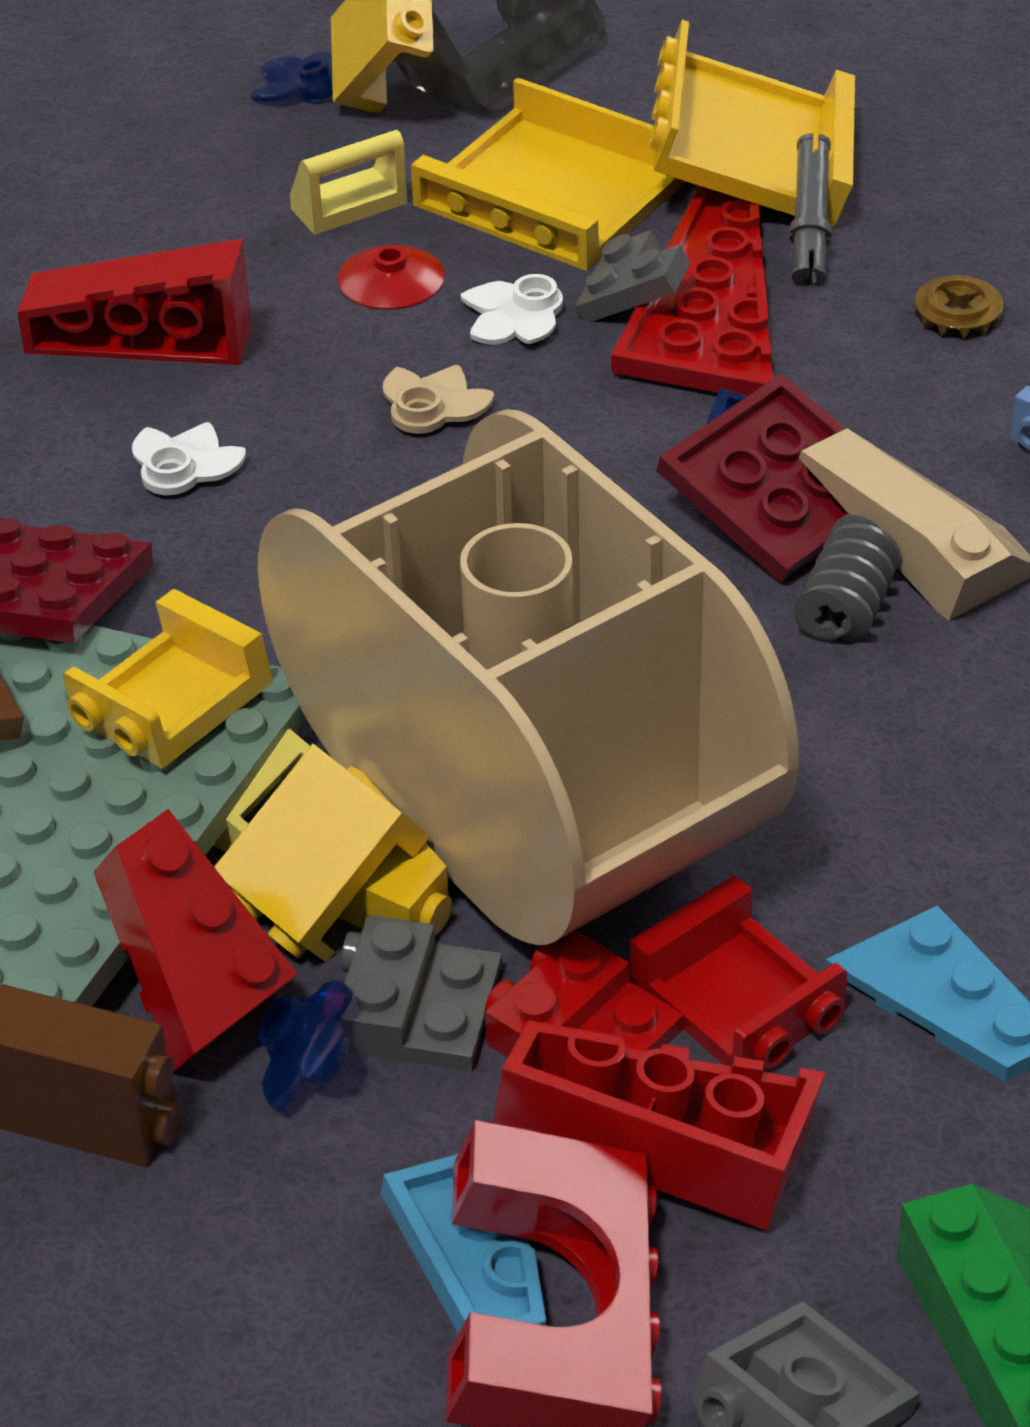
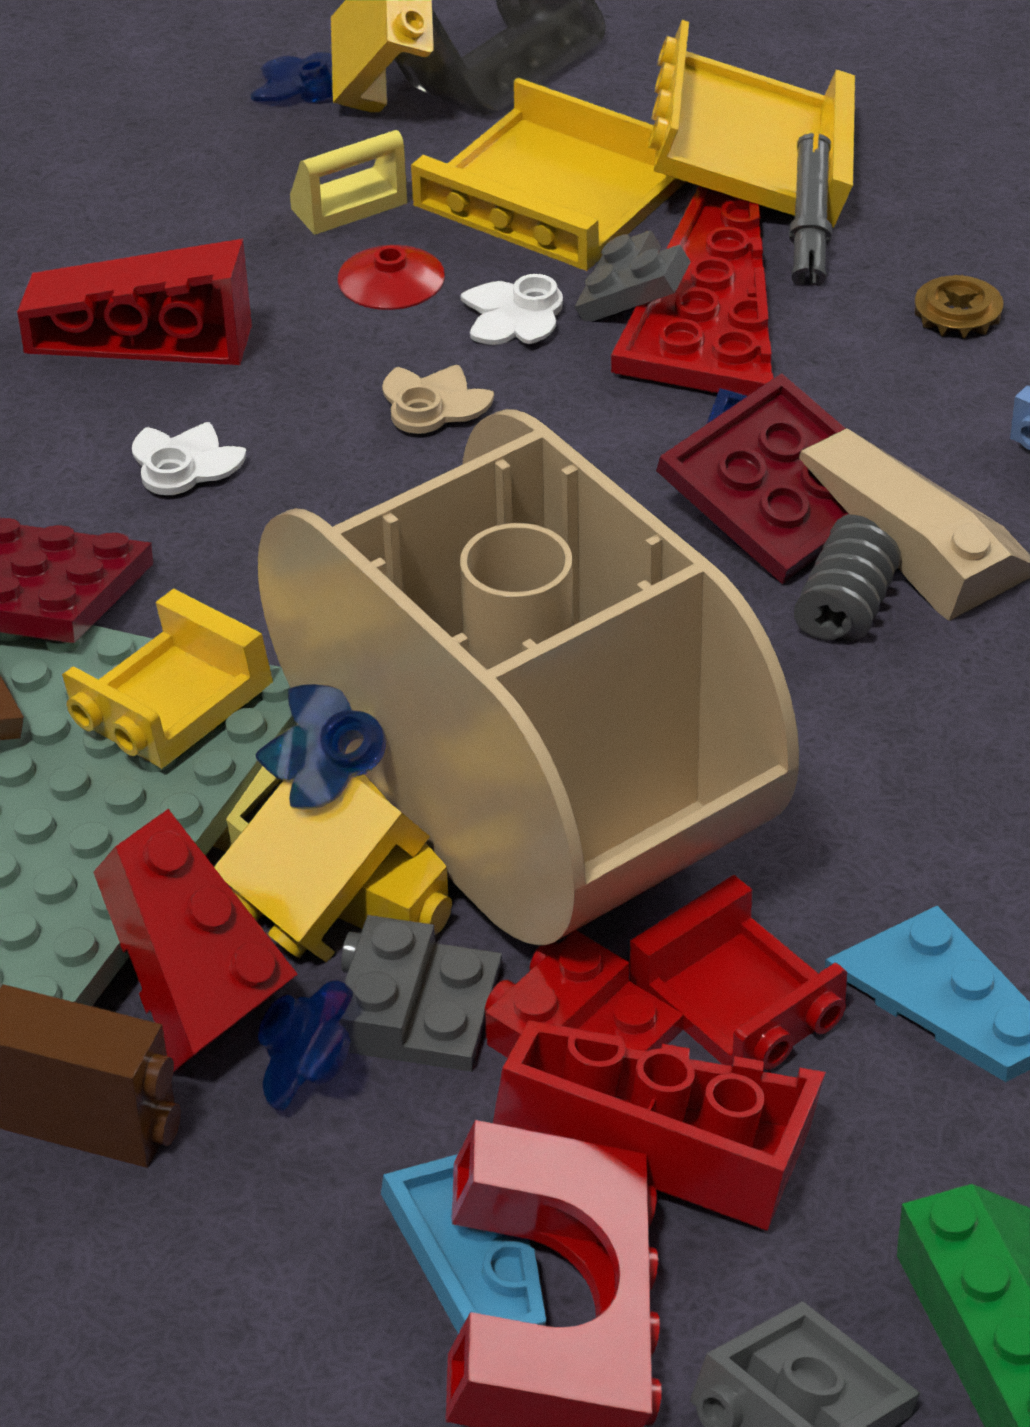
none -> clear blue plate [255,684,386,810]

